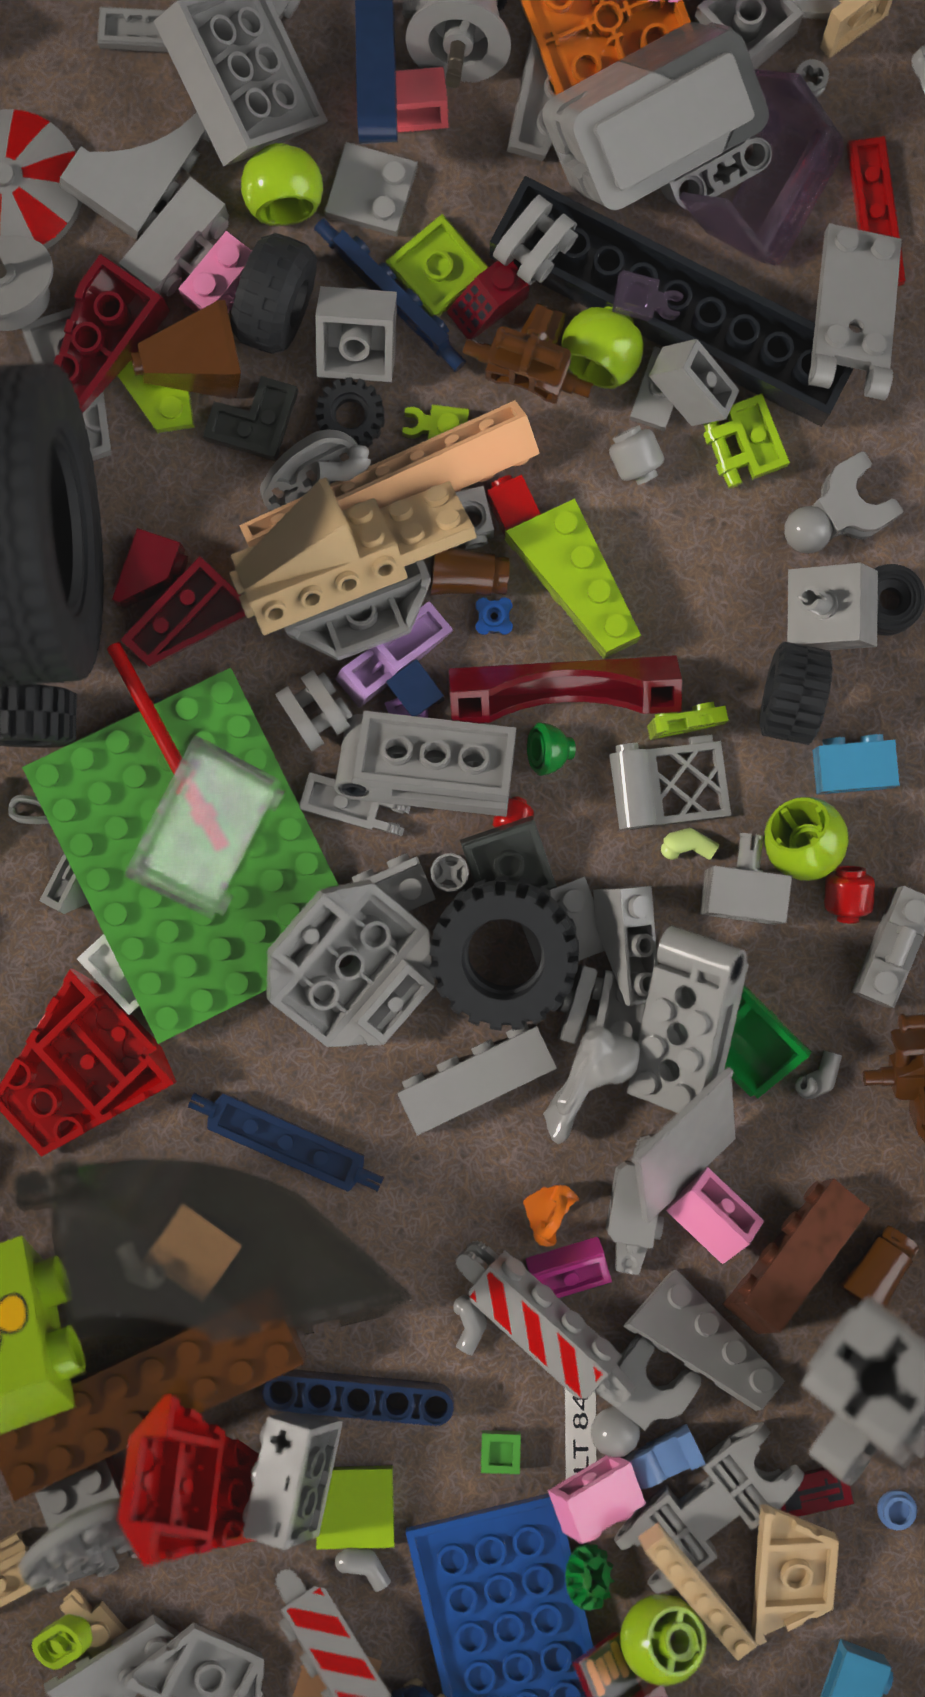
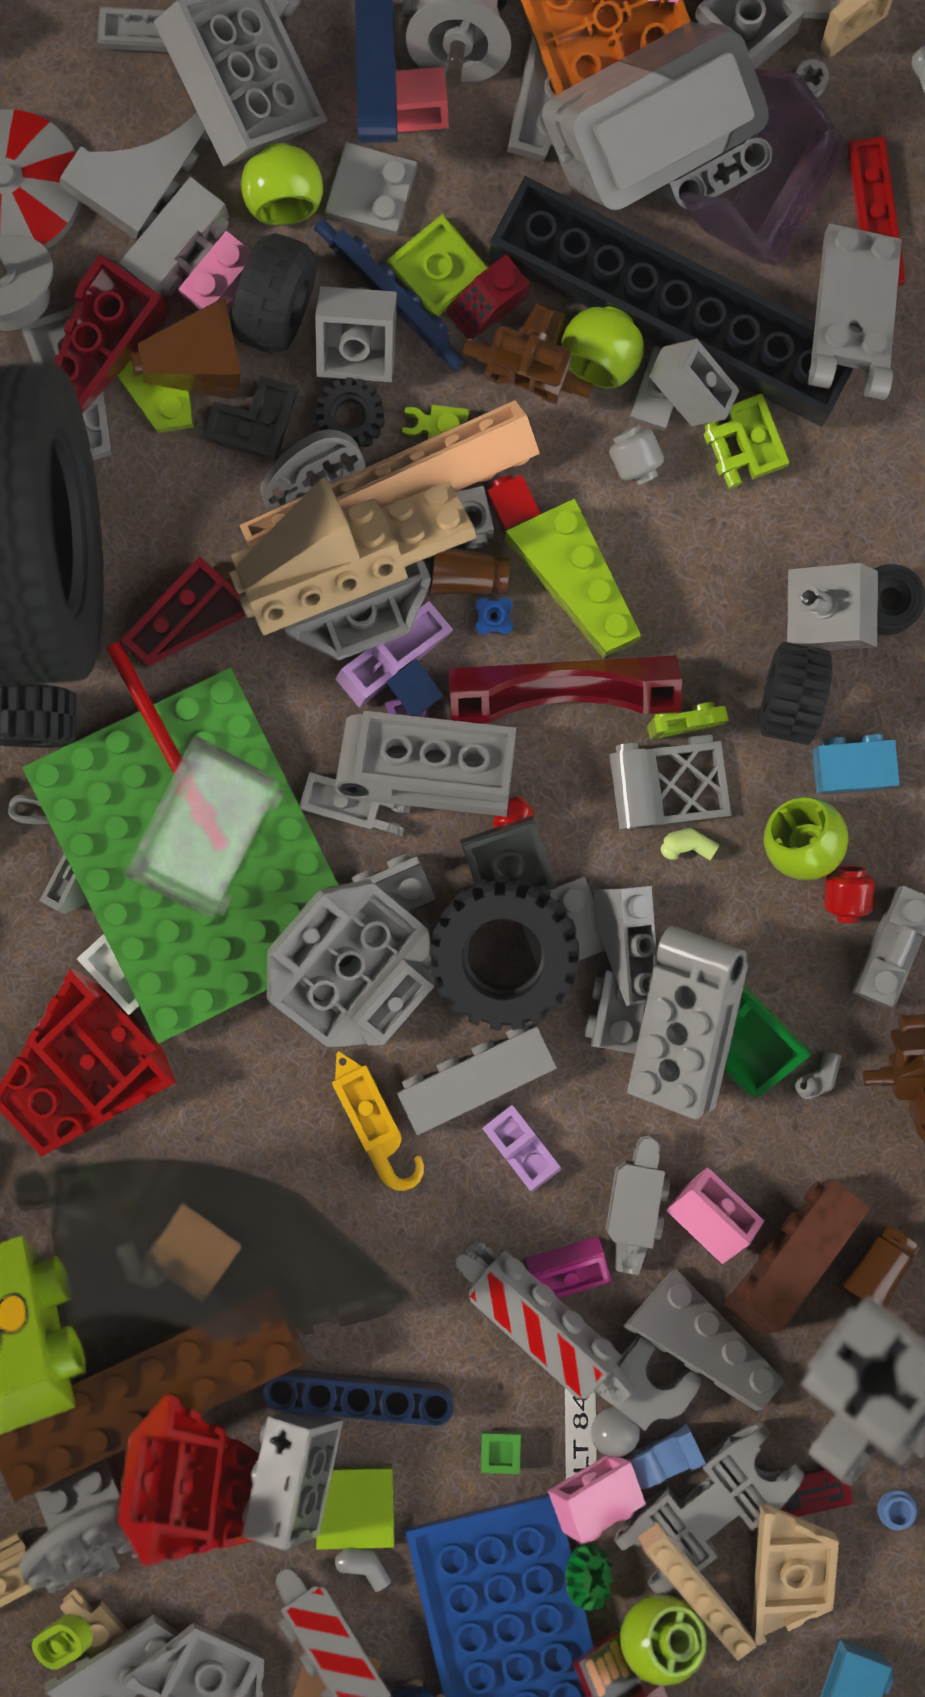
dark red slope [112,528,188,608] -> none
dark blue plate [188,1093,384,1192] -> none
light grey brick [275,670,353,751] -> none
light grey arm [317,445,371,481] -> none
light grey wheel [431,853,469,893] -> none
light grey arm [453,1295,487,1355] -> none
light grey brick [493,195,578,285] -> none
orange piece [523,1185,579,1247] -> none
green brick [527,722,576,776] -> none
light grey hair [543,1026,640,1144] -> none
light grey plate [557,965,598,1044] -> none
clear purple plate [612,270,683,321] -> none
light grey piece [632,1068,736,1223] -> none
light grey brick [699,833,792,925] -> none
light grey piece [784,452,904,554] -> none
none -> yellow plate [332,1051,424,1191]
none -> lavender slope [482,1105,562,1193]

